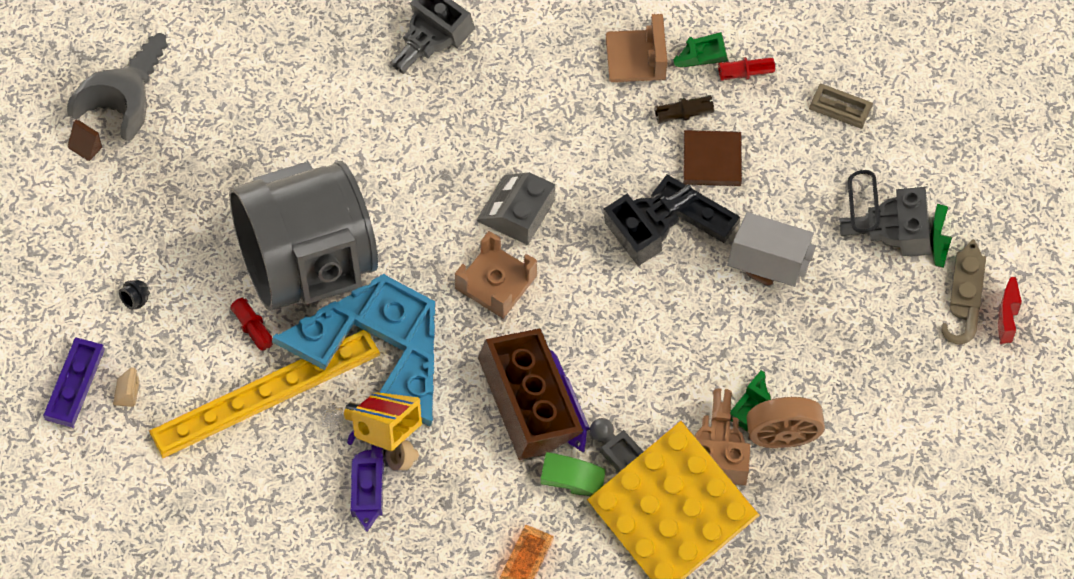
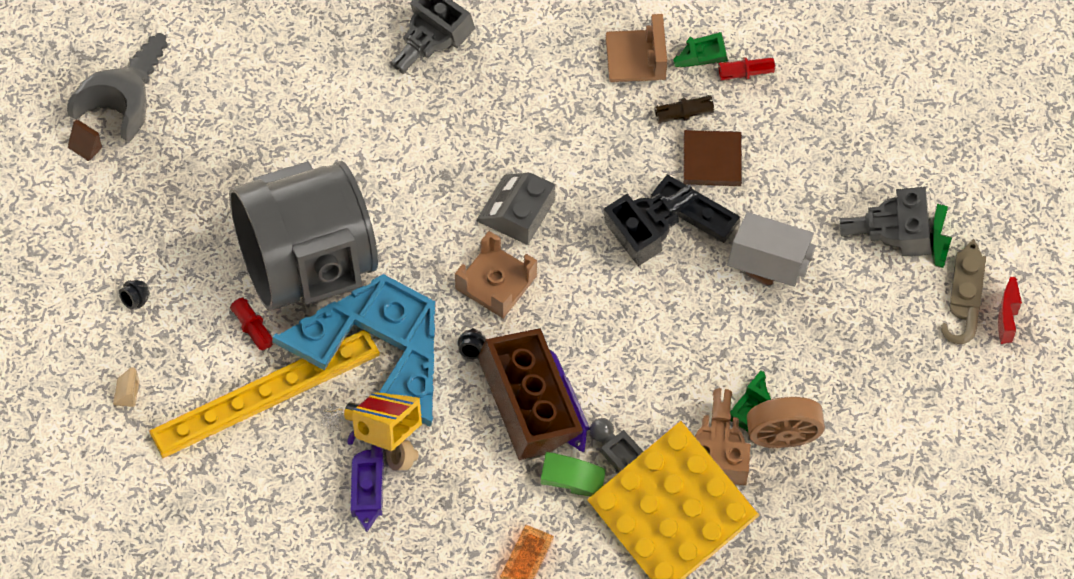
dark purple plate [43,337,105,428] -> none
dark tan tile [809,83,873,129] -> none
black piece [848,170,880,233] -> none
none -> black plate [457,328,486,360]

